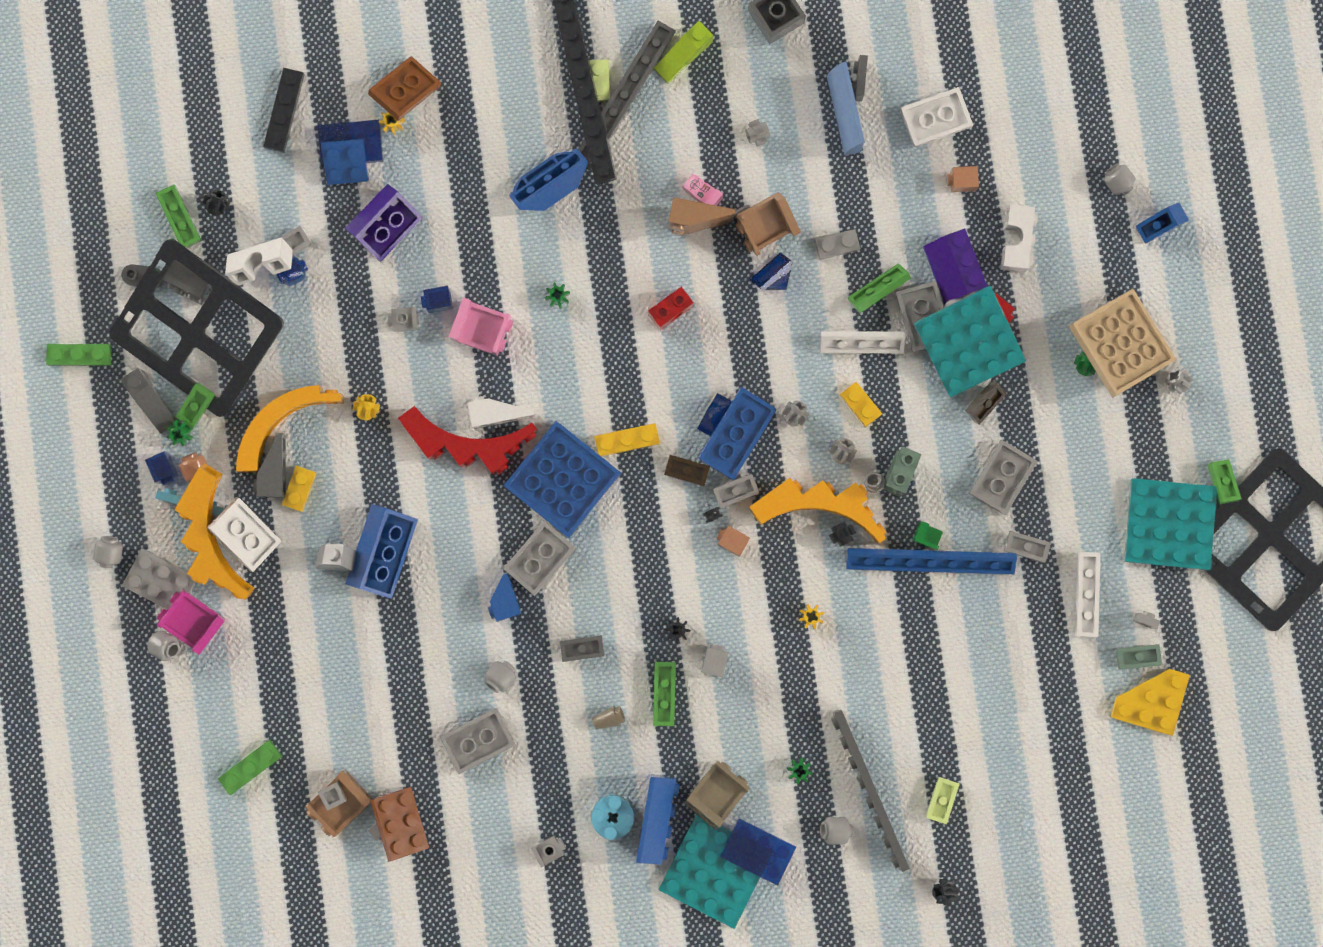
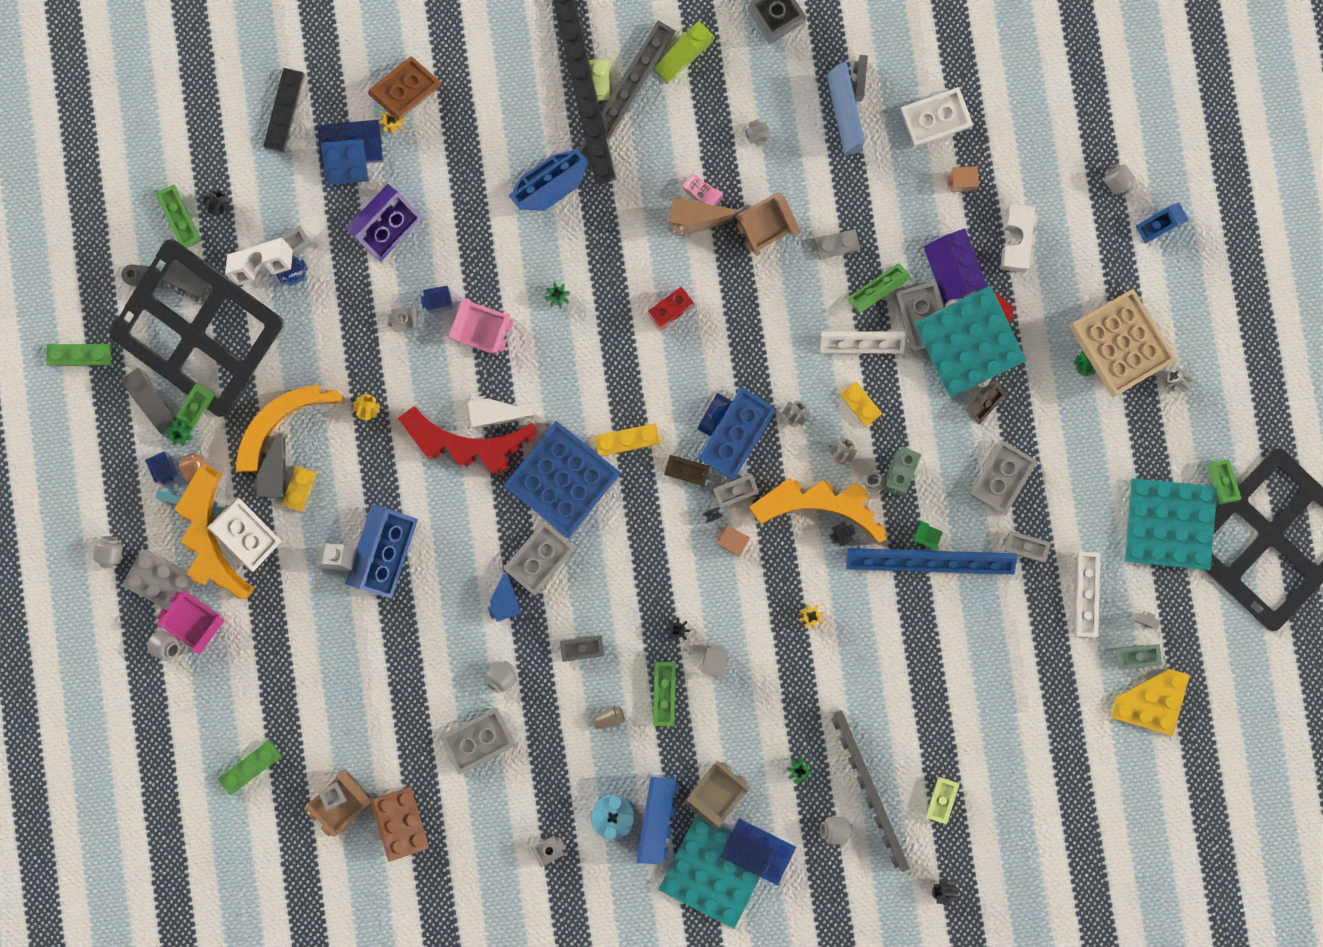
clear blue slope [750,252,793,290] -> none

